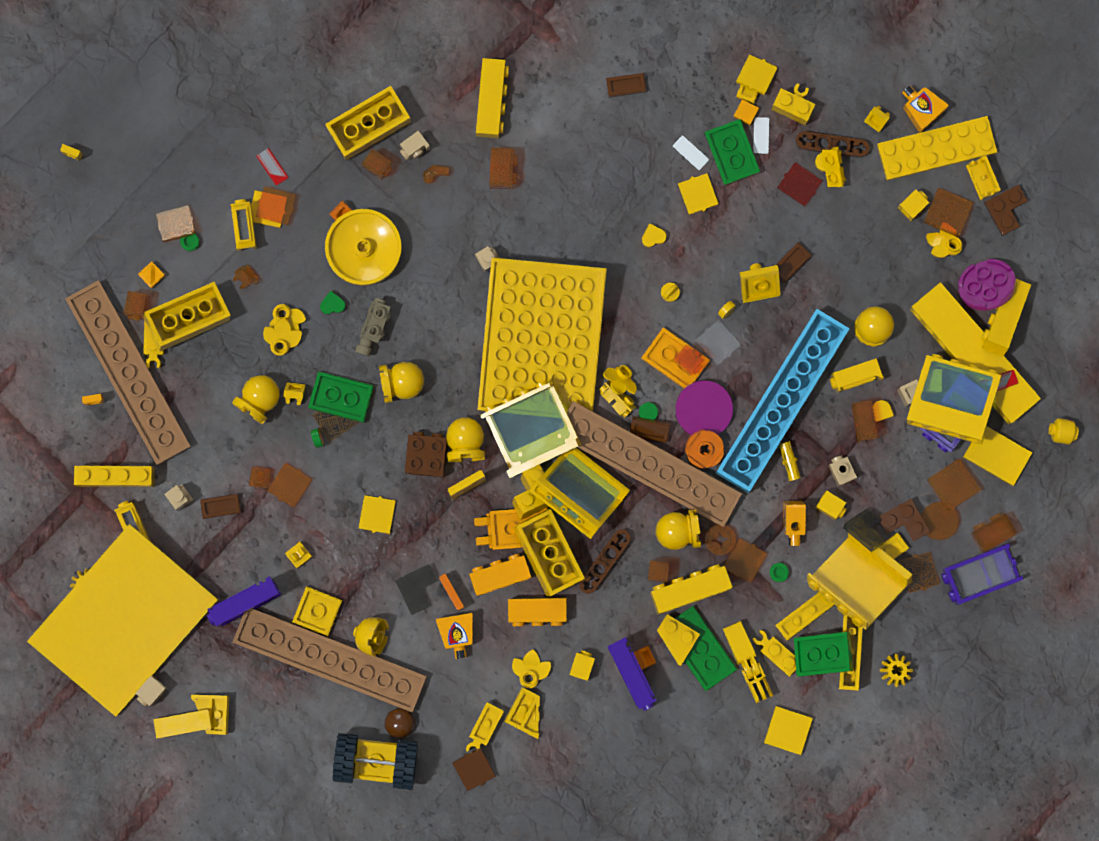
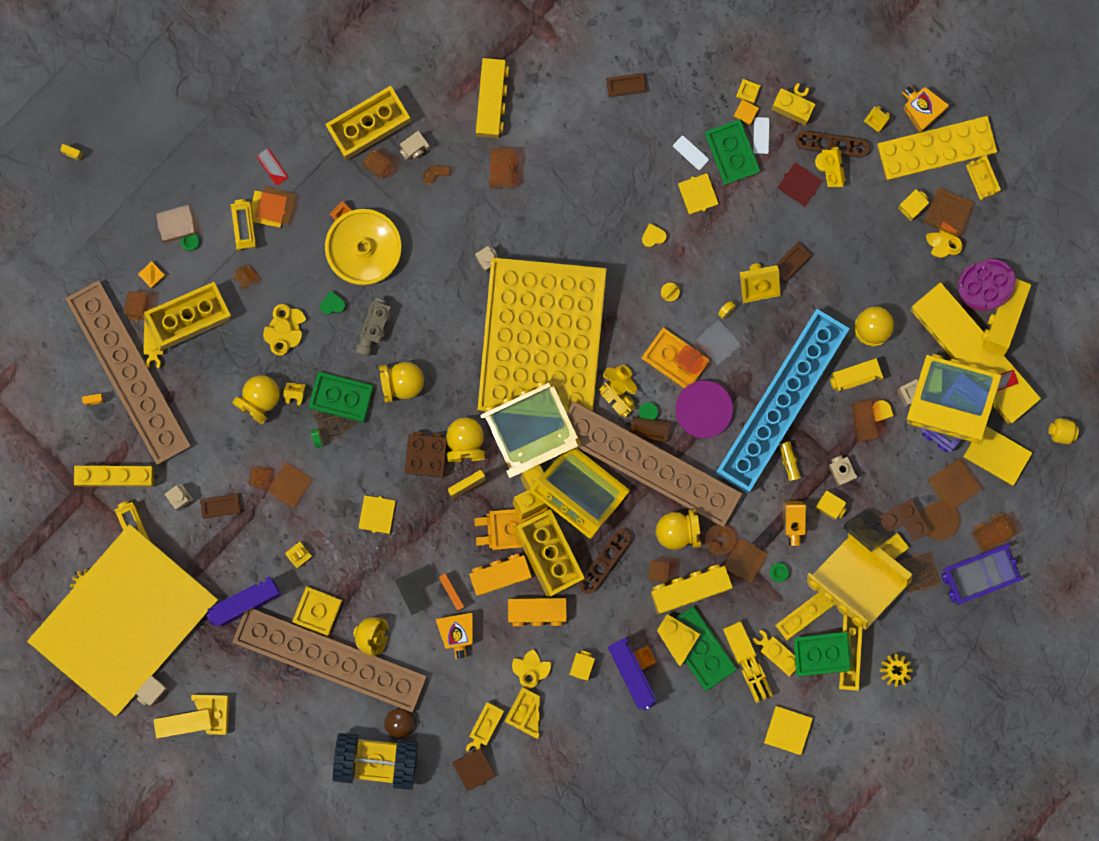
orange plate [685,429,724,468] -> none
yellow piece [736,54,778,95] -> none
reddish brown plate [984,185,1027,236] -> none

